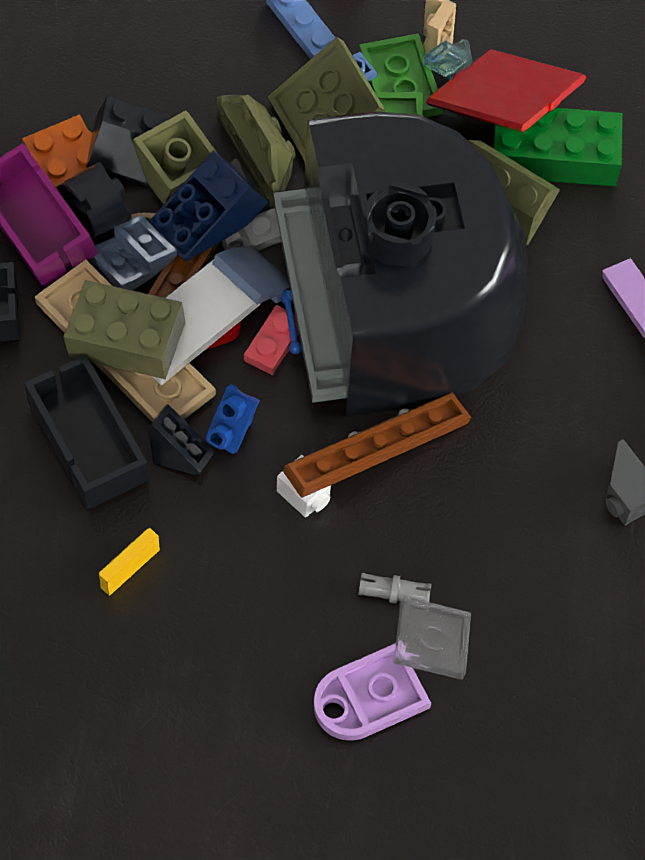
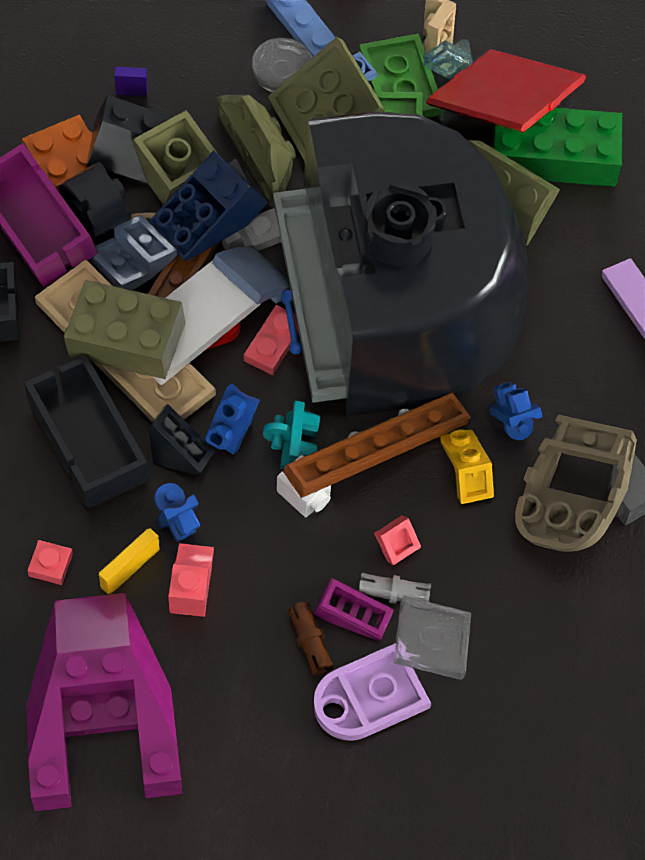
none -> magenta wedge [26,593,182,811]
none -> coral plate [27,540,73,585]
none -> dark purple tile [114,67,148,96]
none -> blue hips [154,483,201,542]
none -> coral arch [168,543,214,617]
none -> clear tile [252,37,312,92]
none -> teal hips [263,400,320,470]
none -> reddish brown pin [288,602,334,676]
none -> magenta slope [312,578,394,641]
none -> coral plate [374,515,421,565]
none -> yellow bracket [440,429,494,504]
none -> blue hips [488,381,543,440]
none -> dark tan slope [515,415,637,552]

